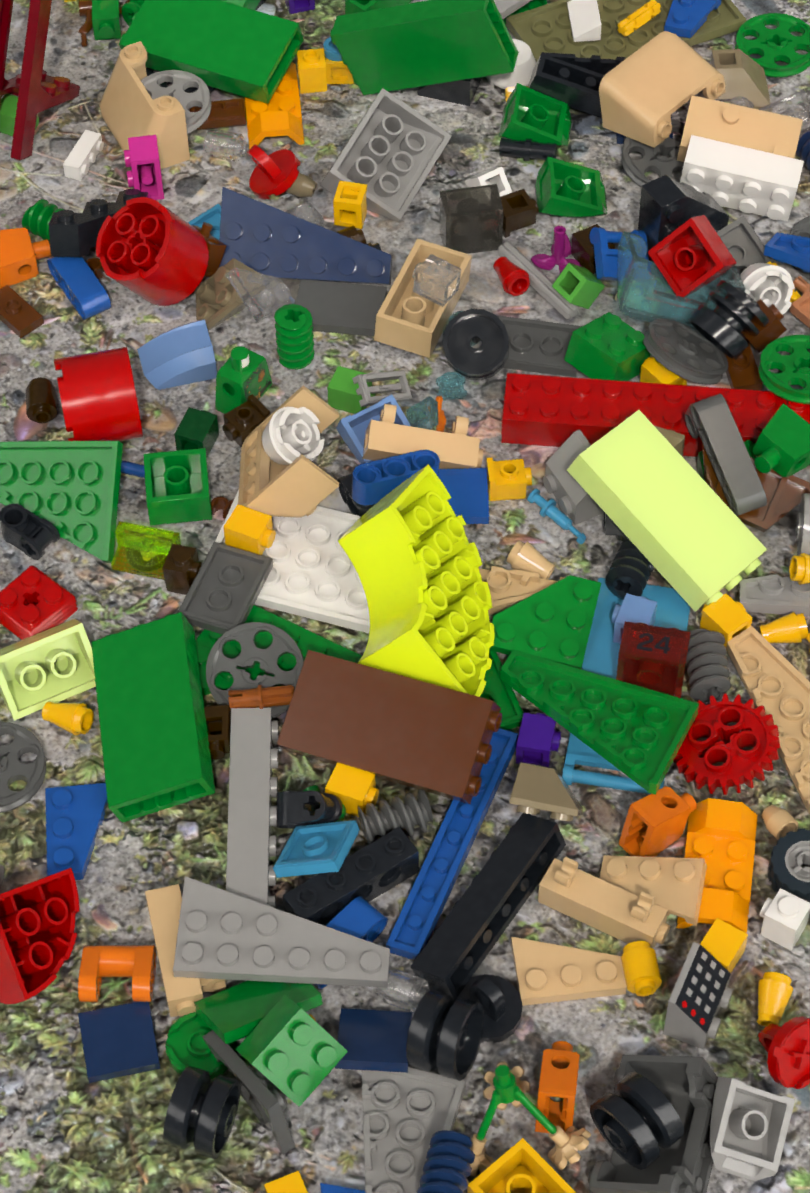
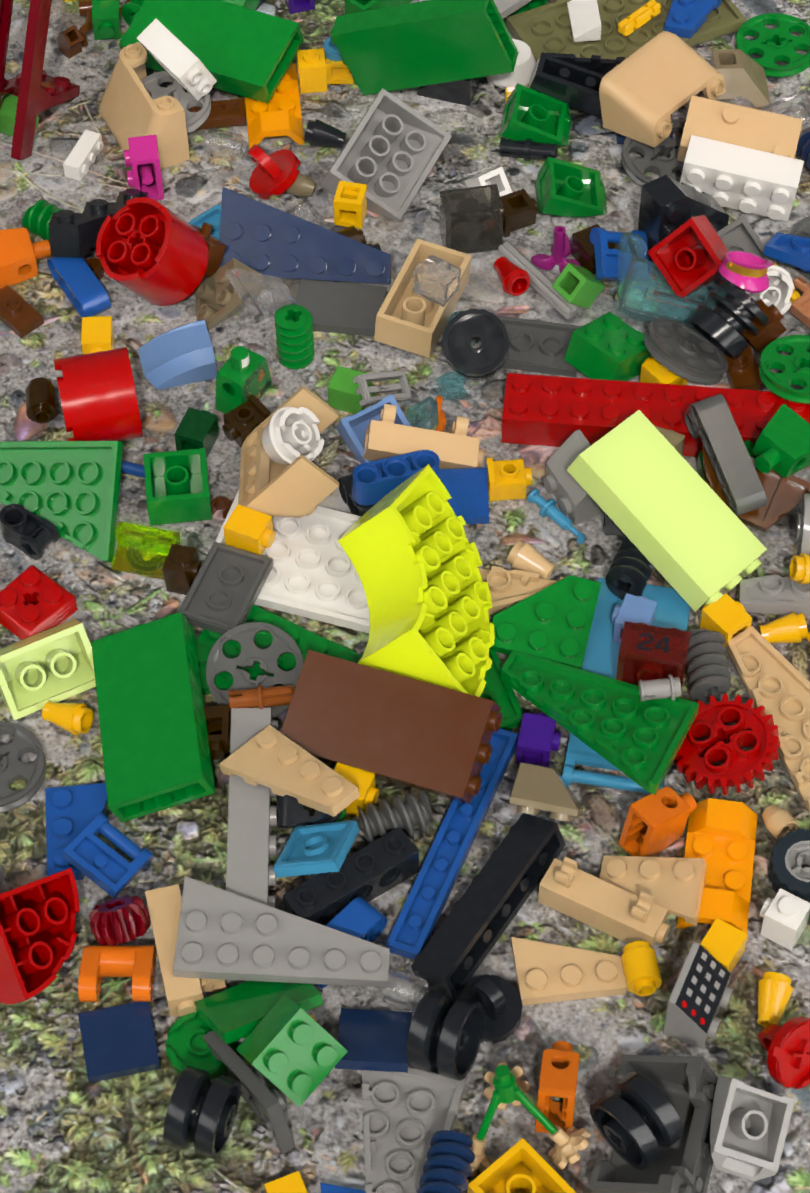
none -> reddish brown piece [57,25,84,59]
none -> blue plate [62,813,154,898]
none -> yellow brick [81,316,115,354]
none -> dark red gear [89,895,150,946]
none -> white window [137,19,217,101]
none -> tan wing [219,725,360,817]
none -> black cone [304,119,346,149]
none -> light grey pin [638,674,681,702]
none -> dark pink piece [718,251,774,293]

